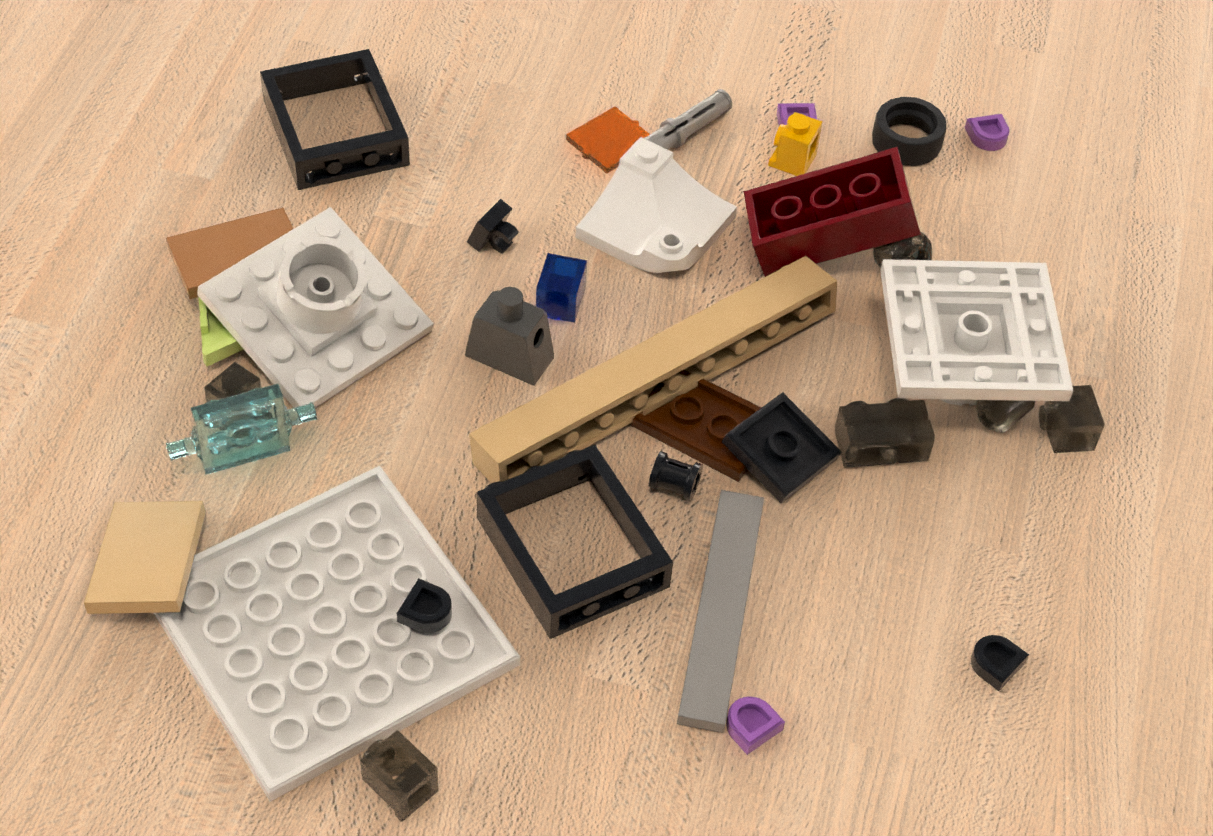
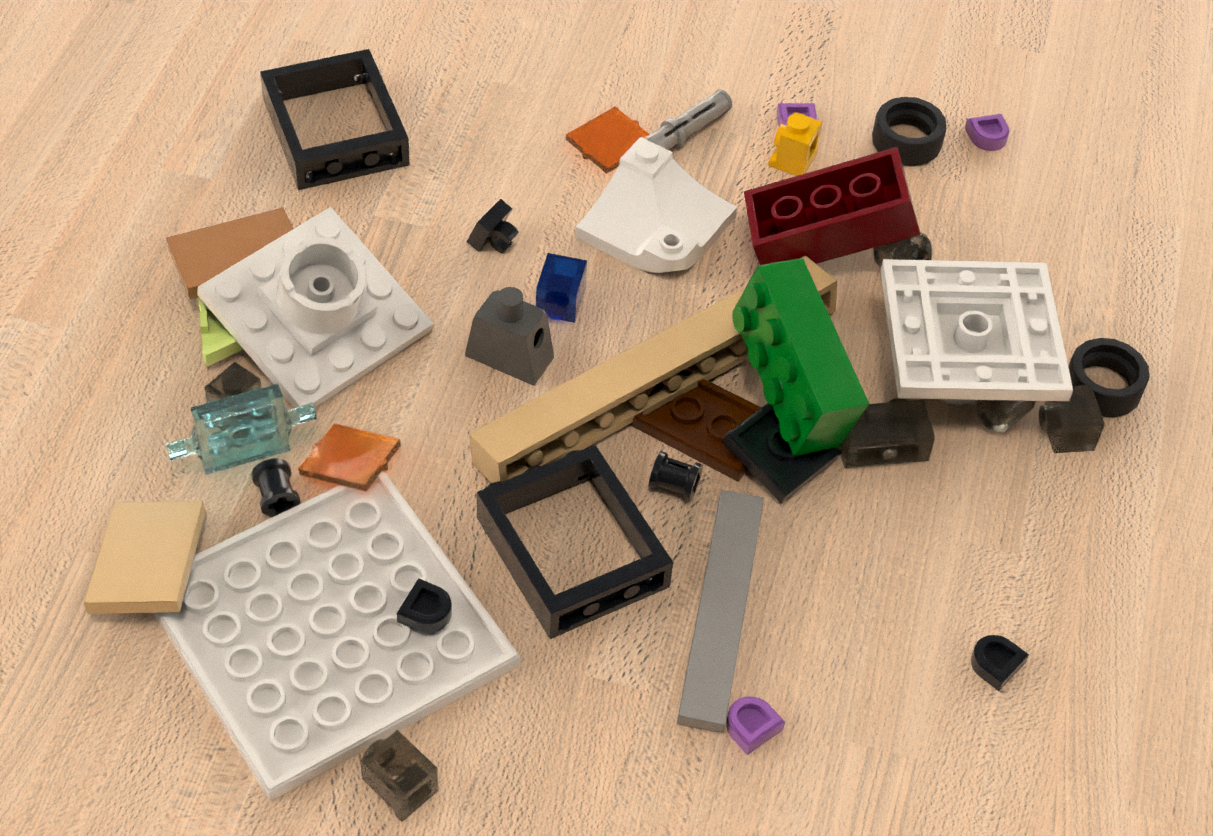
none -> black bush [251,458,301,518]
none -> clear orange piece [298,423,401,492]
none -> green brick [732,258,870,456]
none -> black tyre [1068,338,1150,418]

